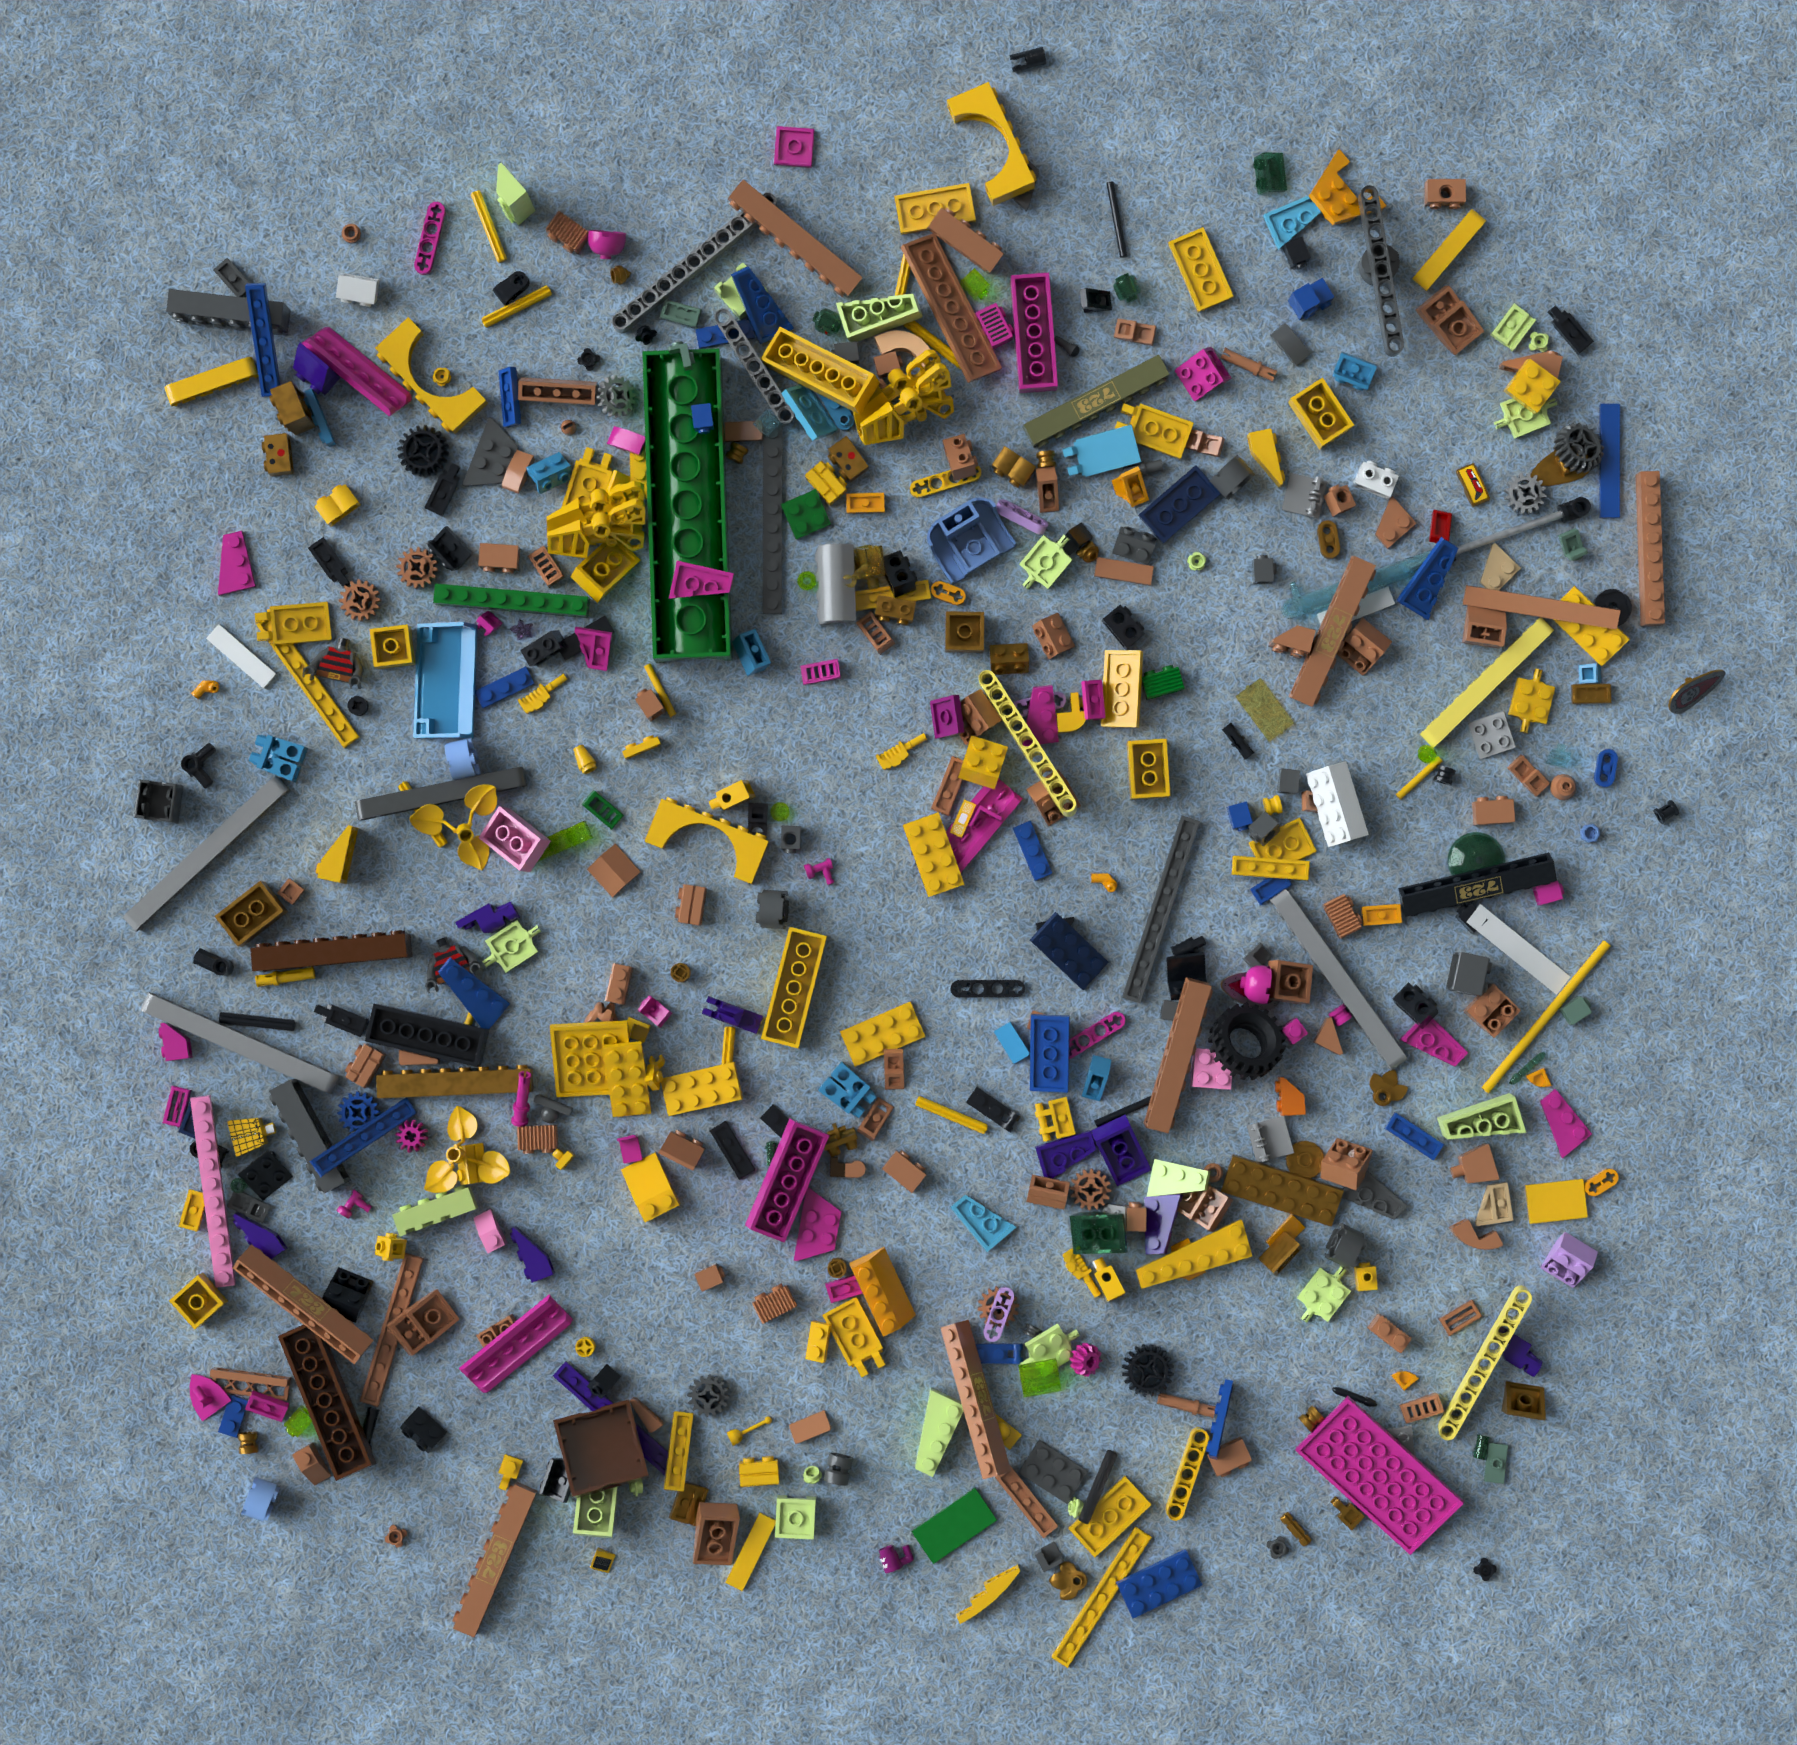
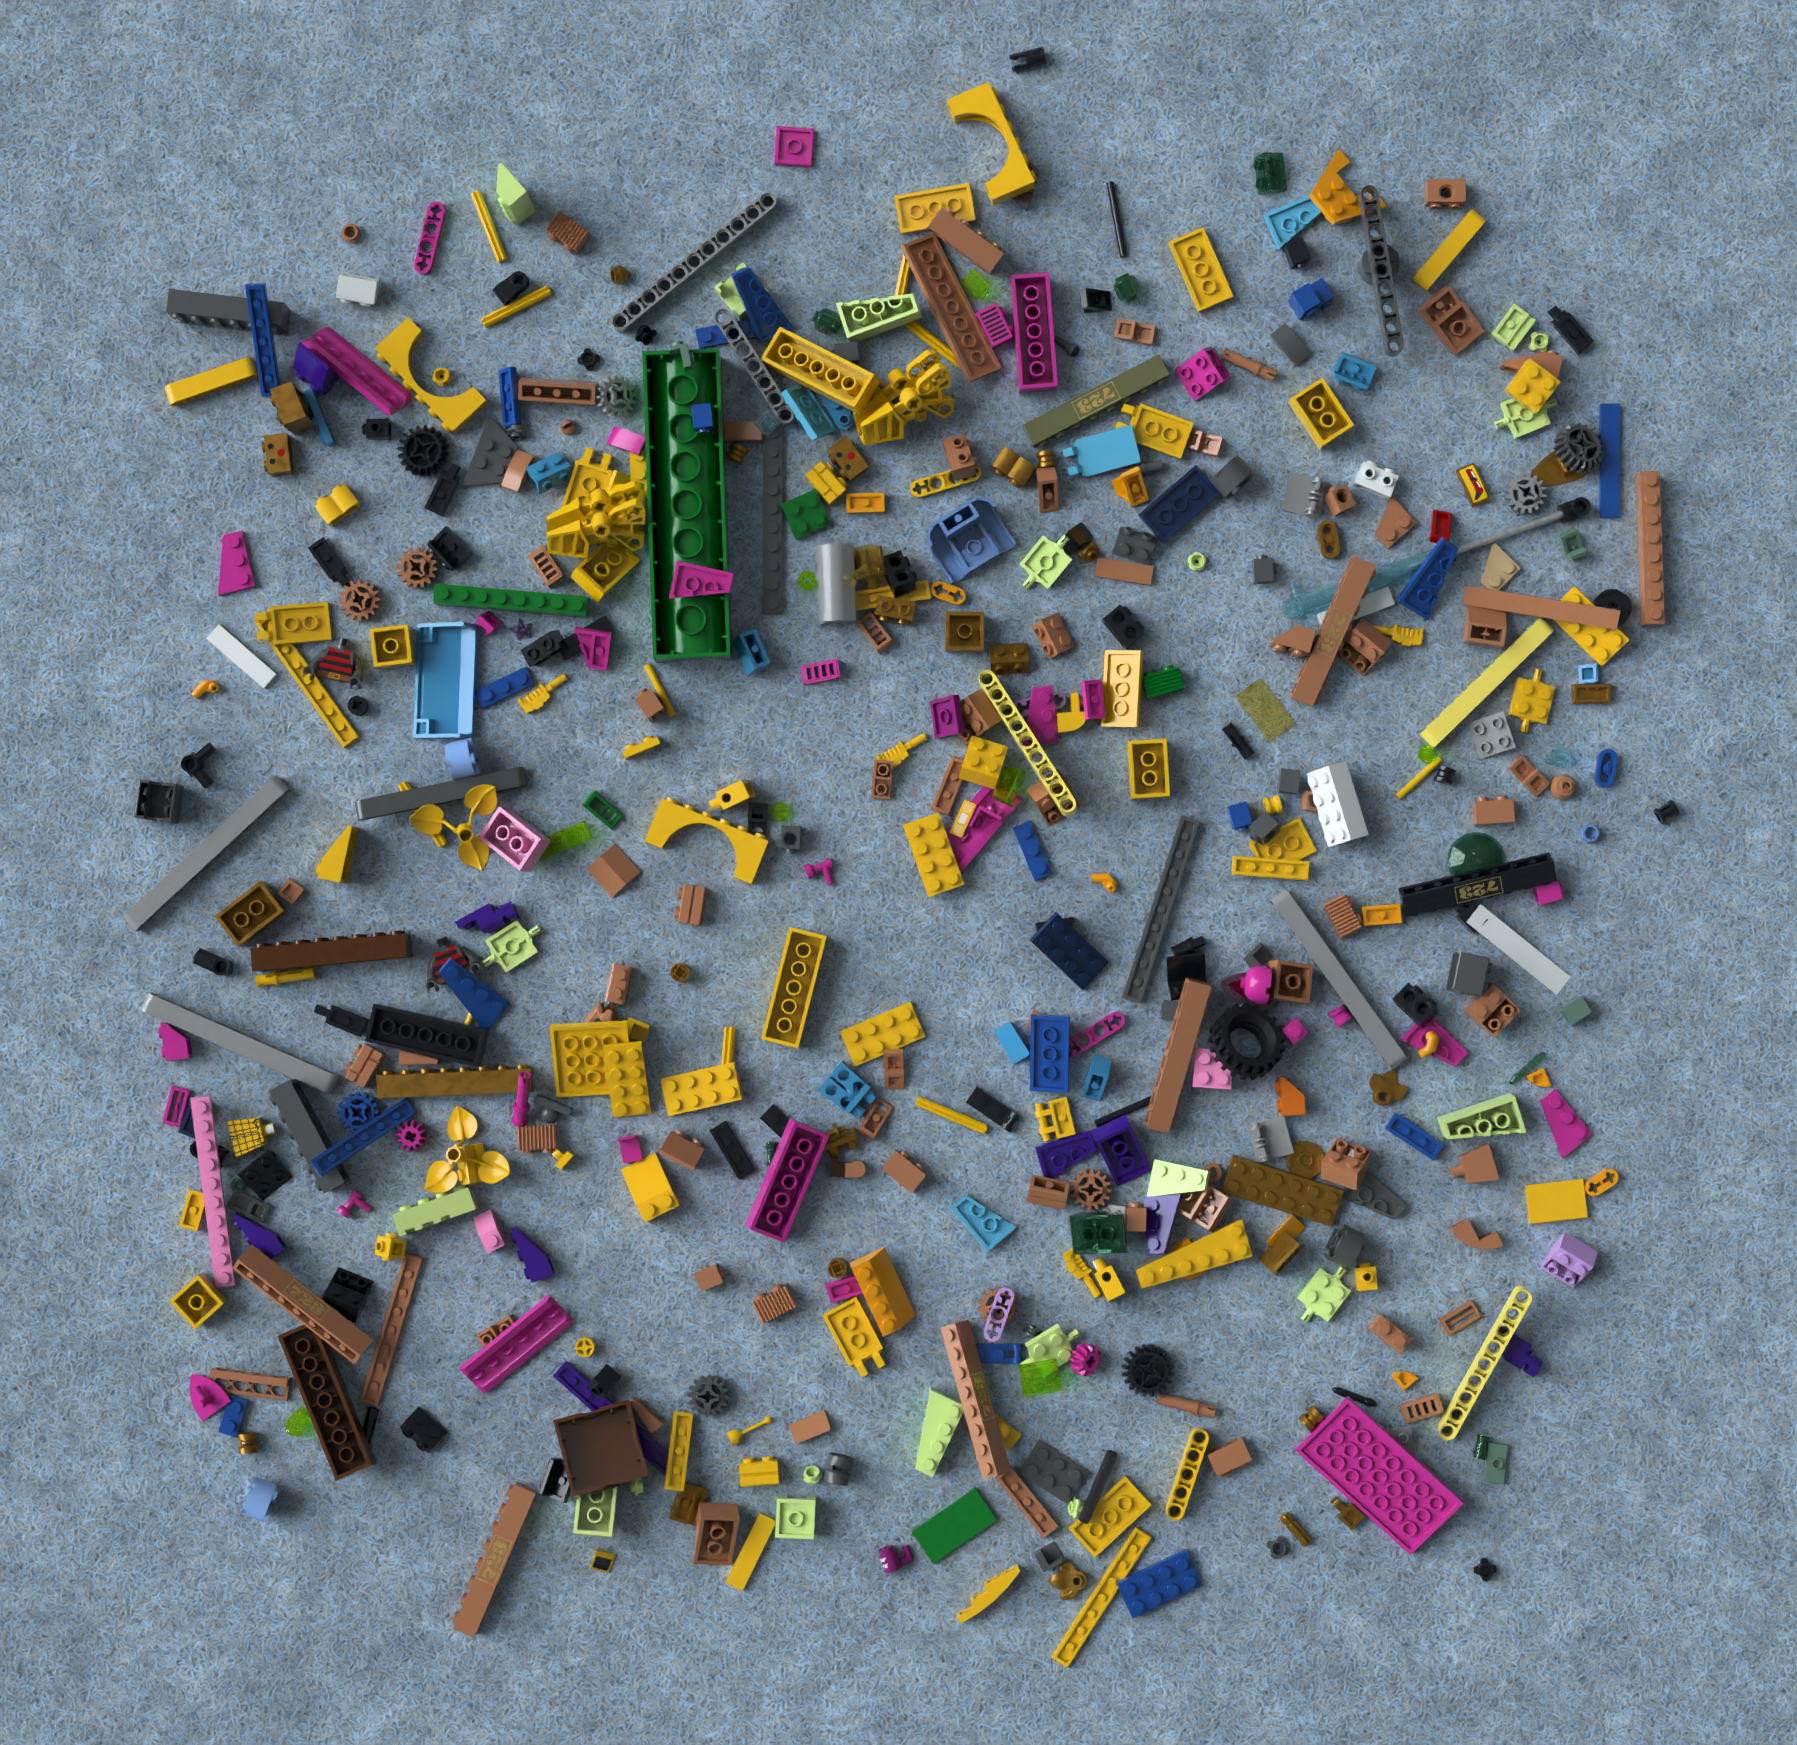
dark grey plate [213,258,250,297] -> none
black axle [219,1012,296,1031] -> none
dark pink plate [245,1390,289,1422] -> none
dark azure hips [249,735,308,782] -> none
nougat slope [292,1442,331,1486] -> none
nougat plate [385,1525,407,1548] -> none
nougat slope [386,1289,460,1356] -> none
nougat brick [478,543,520,574] -> none
yellow plate [498,1454,524,1491] -> none
yellow cone [573,745,597,774] -> none
dark pink cylinder [588,230,626,259] -> none
dark pink bracket [638,995,672,1028] -> none
yellow plate [645,1055,665,1091] -> none
sand green plate [660,299,702,329] -> none
dark purple plate [702,996,763,1034] -> none
nougat brick [728,179,863,297] -> none
dark grey brick [756,890,789,929] -> none
dark pink wing [794,1187,841,1261] -> none
yellow plate [805,1320,832,1363] -> none
nougat brick [873,351,903,379] -> none
light nougat arch [874,330,931,367] -> none
black beam [950,980,1025,997] -> none
lavender beam [996,499,1048,535] -> none
blue plate [1206,1379,1234,1460] -> none
yellow slope [1247,428,1285,487] -> none
blue tile [1250,878,1293,905] -> none
nougat slope [1313,1017,1343,1055] -> none
tan wing [1475,1182,1513,1226] -> none
yellow piece [1481,940,1611,1094] -> none
pearl gold slope [1501,1381,1546,1421] -> none
shield [1668,670,1726,714] -> none
none -> black brick [362,418,391,440]
none -> dark grey plate [507,424,527,440]
none -> nougat slope [871,759,894,799]
none -> clear neon green slope [992,766,1025,807]
none -> yellow piece [1371,624,1423,647]
none -> light orange arm [1417,1031,1439,1059]

